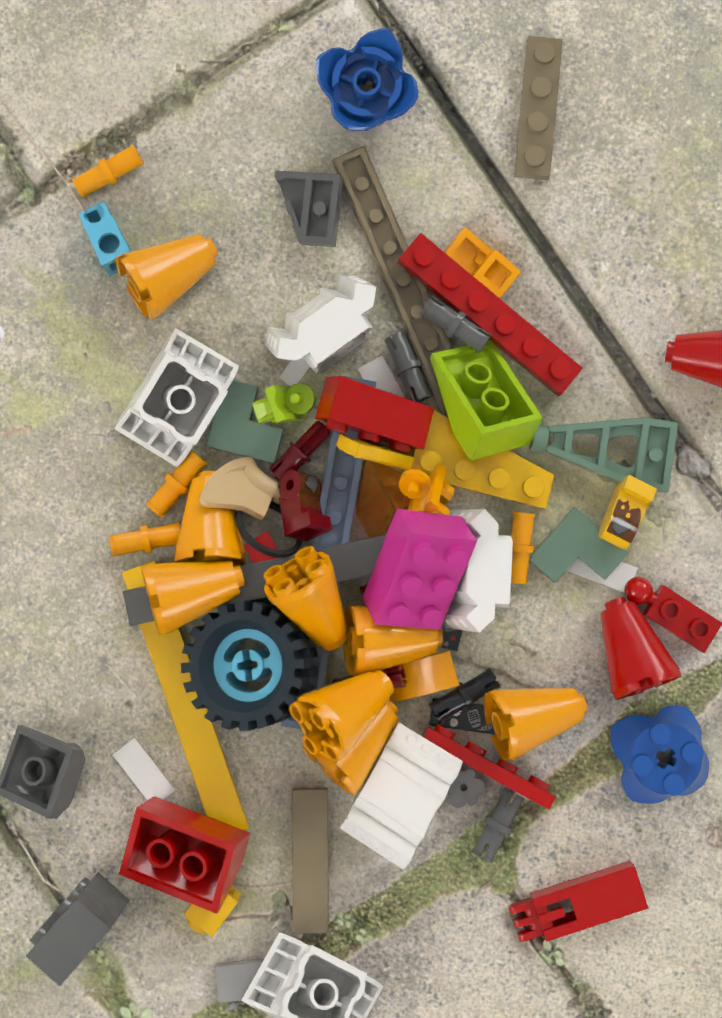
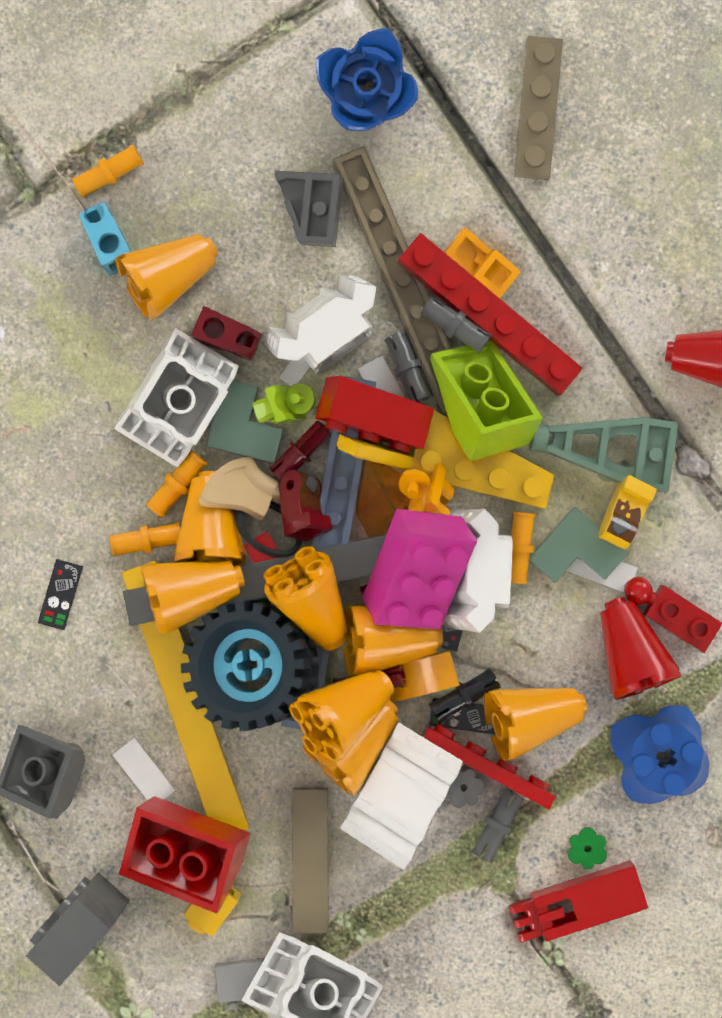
none -> black sticker [38,559,83,631]
none -> dark red leg [191,306,263,361]
none -> green plant [568,827,607,869]

